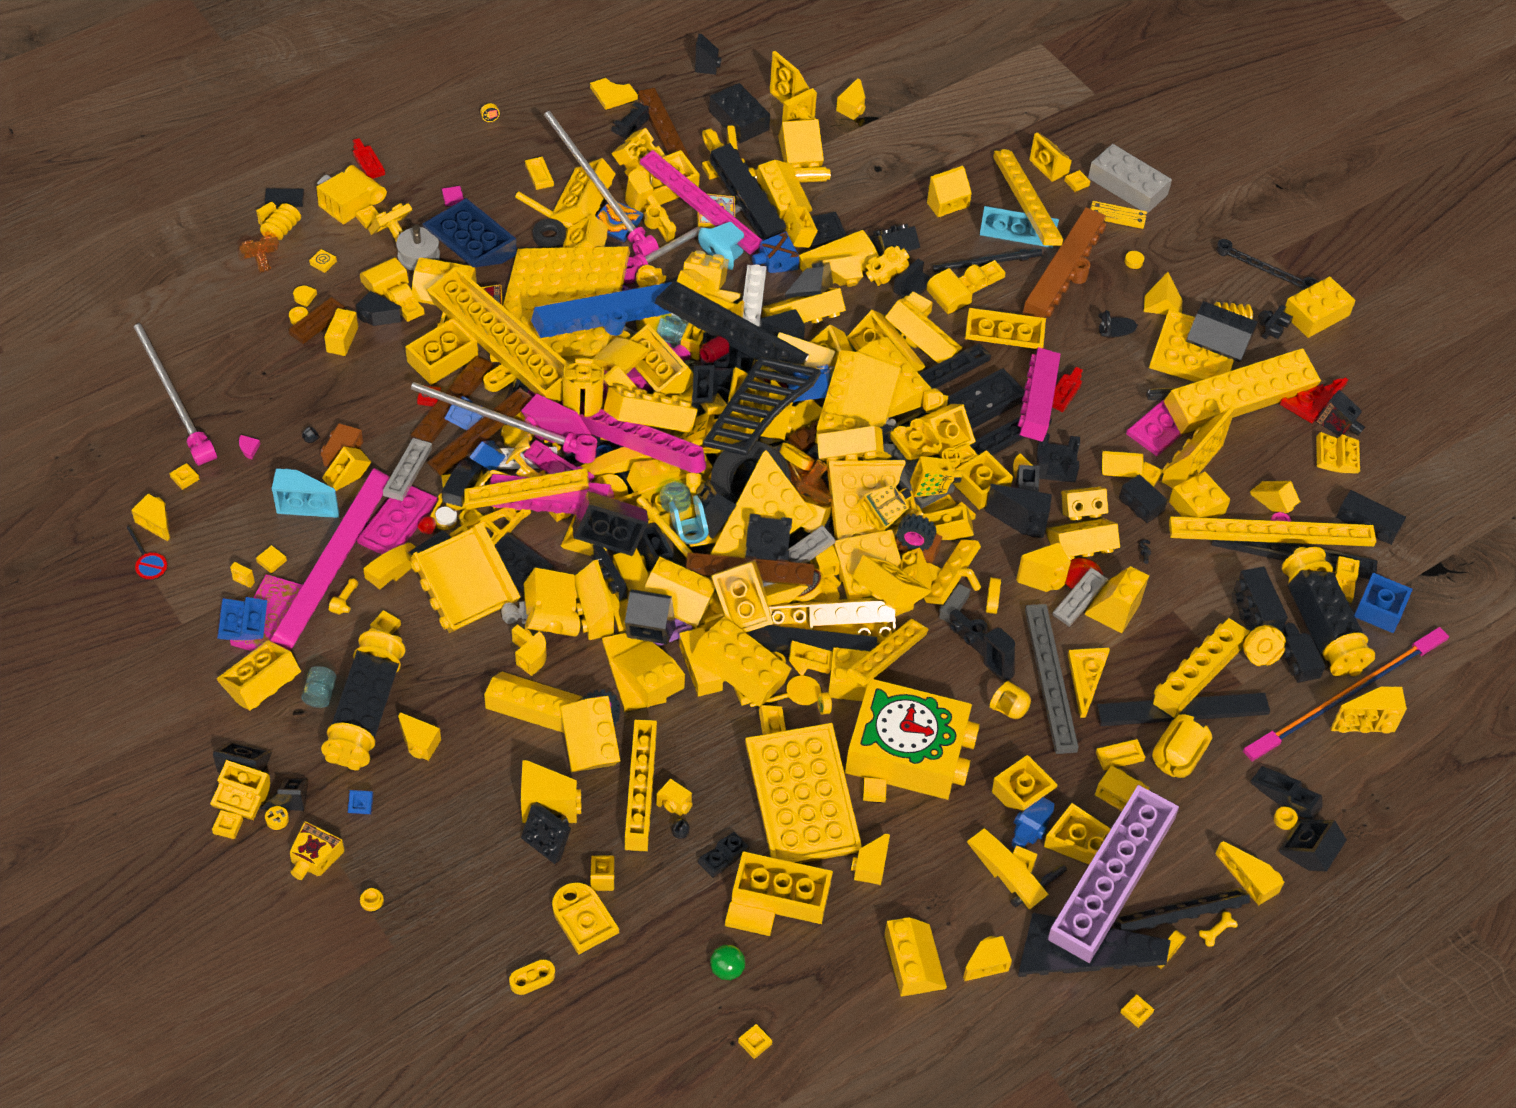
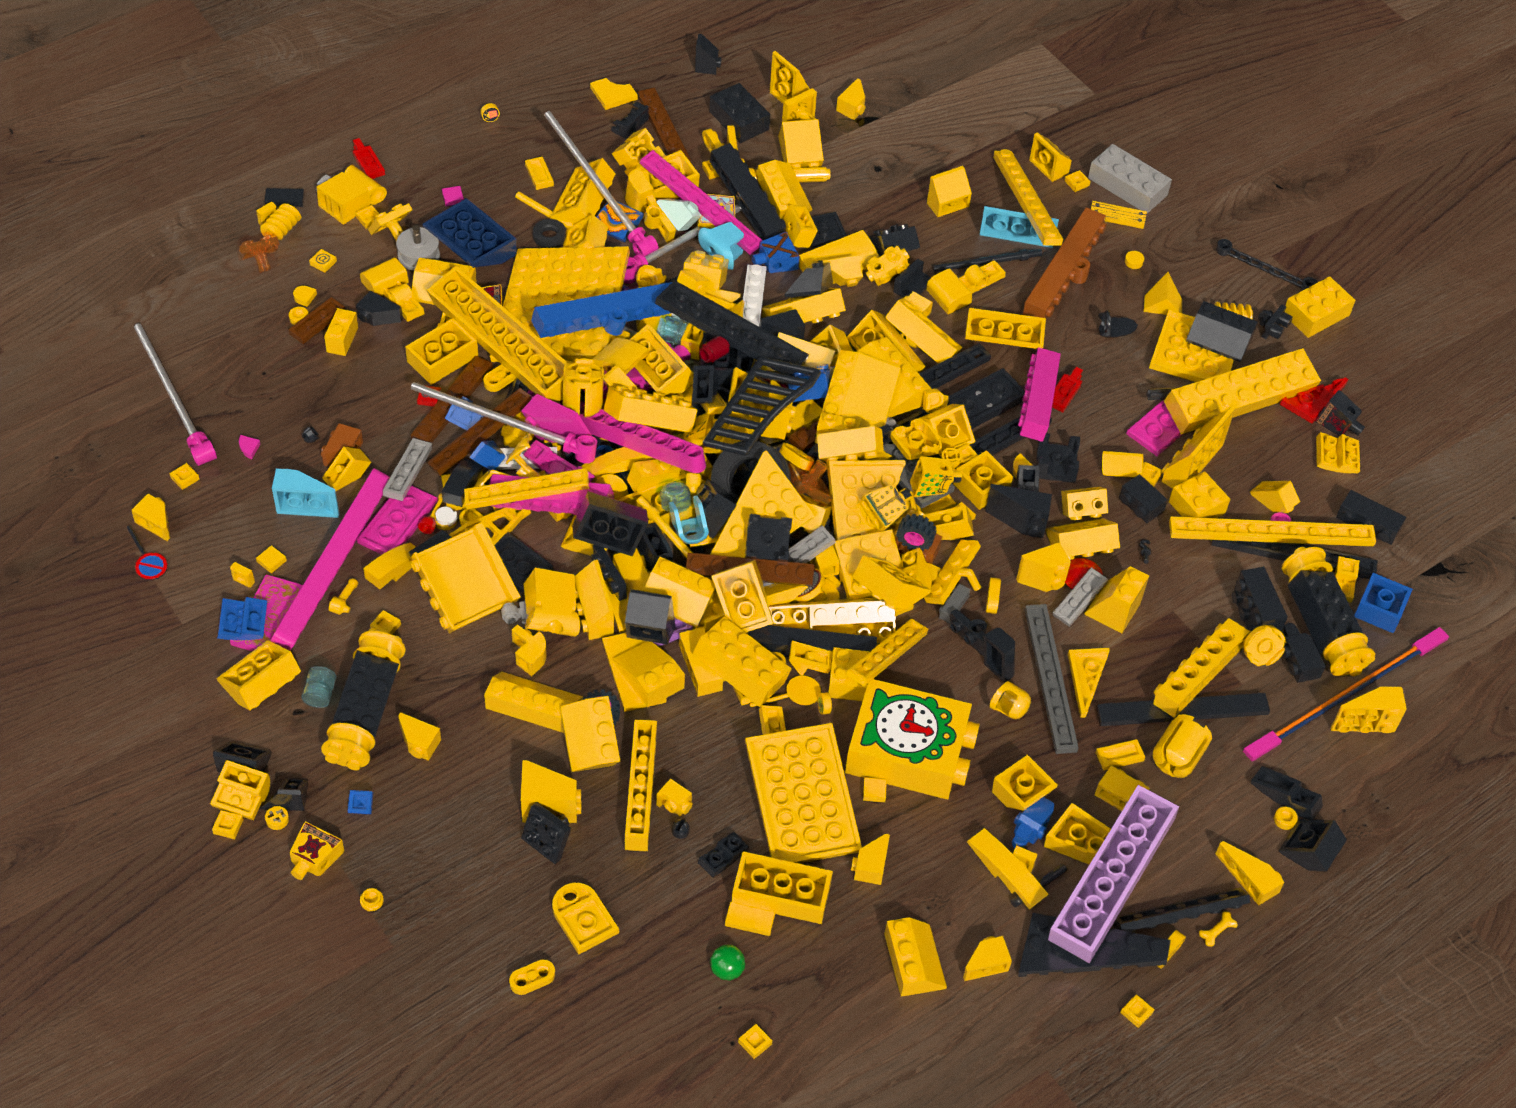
yellow slope [591,856,614,891] -> none
none -> light aqua slope [656,199,702,231]

